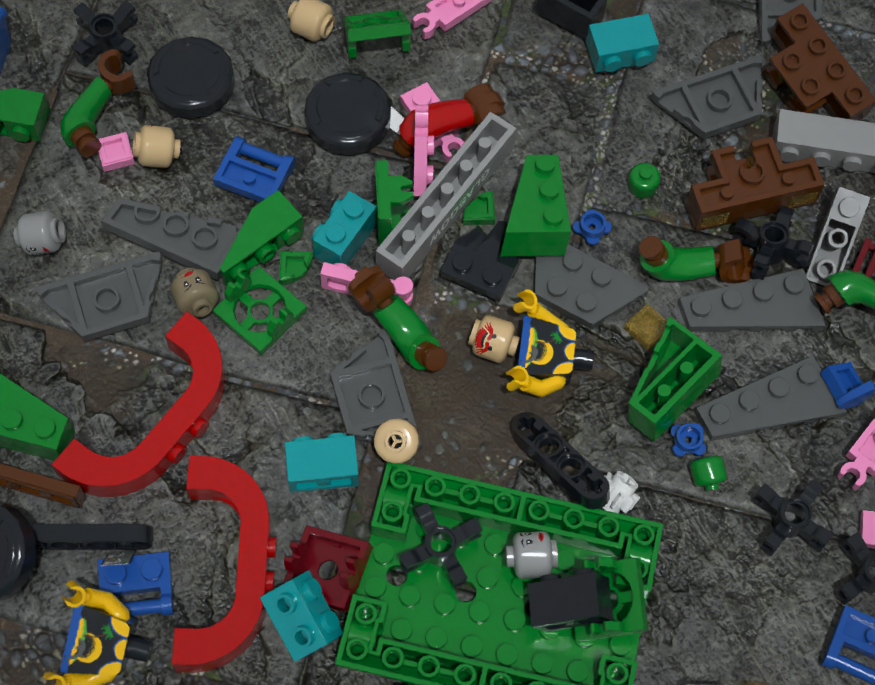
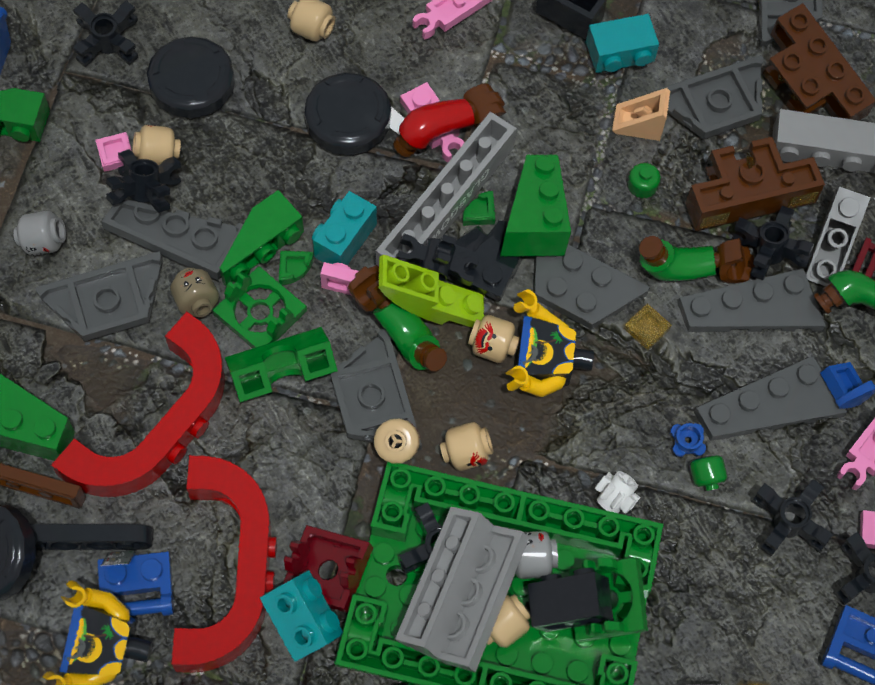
piece [61,49,136,157] -> none
blue plate [213,136,296,202] -> none
teal brick [285,433,359,493] -> none
green piece [342,9,411,58] -> none
green piece [375,160,414,246] -> none
bright pink plate [413,105,434,196] -> none
black beam [512,412,610,509] -> none
blue plate [573,209,612,245] -> none
green wedge [628,316,722,442] -> none
none -> black pin [106,149,181,213]
none -> green arch [225,327,338,402]
none -> lime slope [379,254,484,328]
none -> black pin [395,233,479,286]
none -> light grey slope [395,507,529,672]
none -> tan head [440,422,493,471]
none -> tan head [487,594,531,648]
none -> light nougat slope [612,88,670,141]

